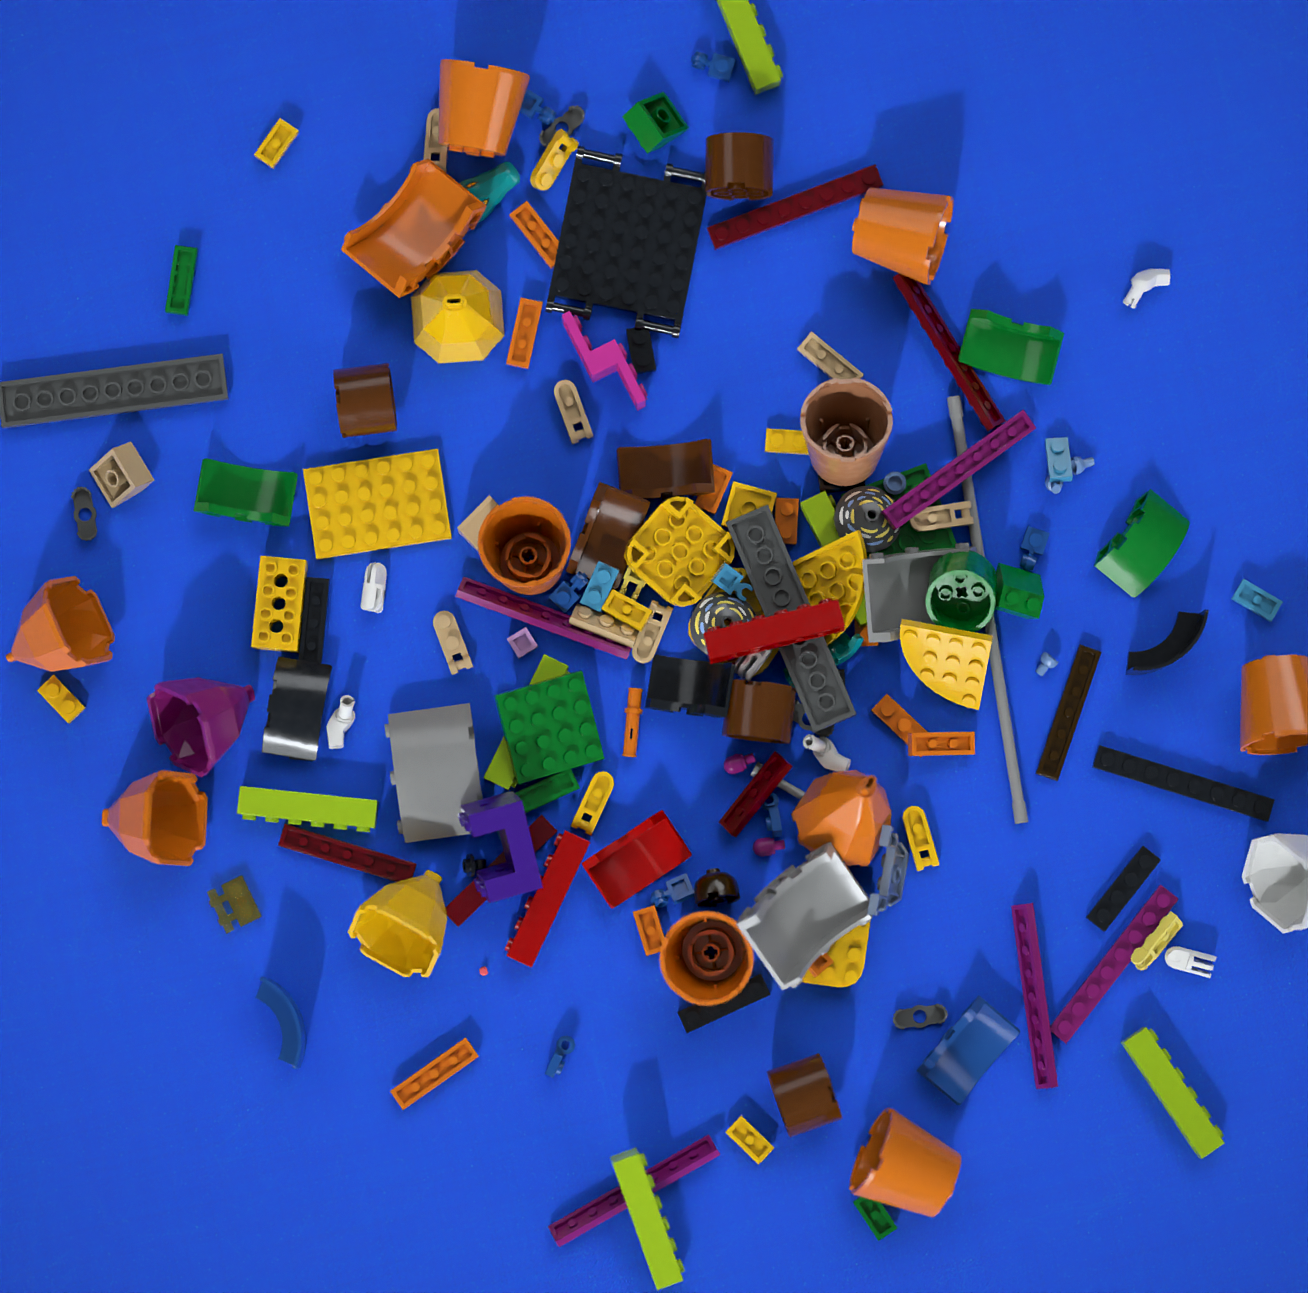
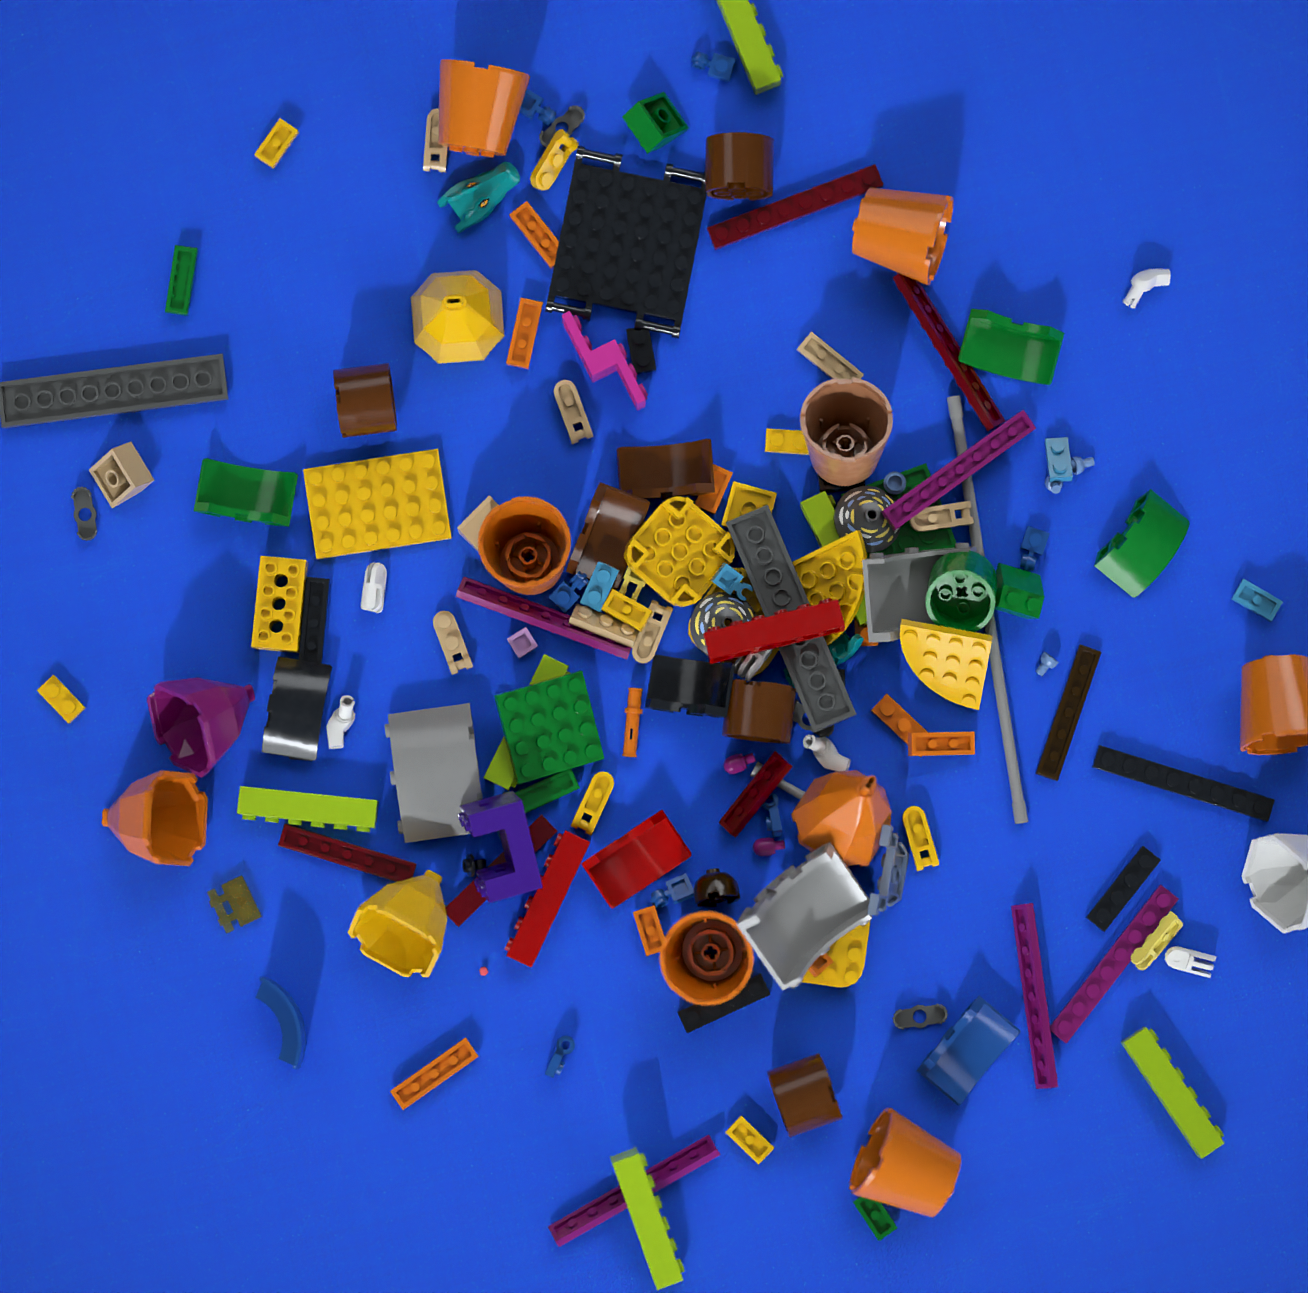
orange piece [6,576,115,672] -> none
orange panel [341,158,487,298] -> none
orange plate [775,498,799,545] -> none
black panel [1126,610,1209,675] -> none

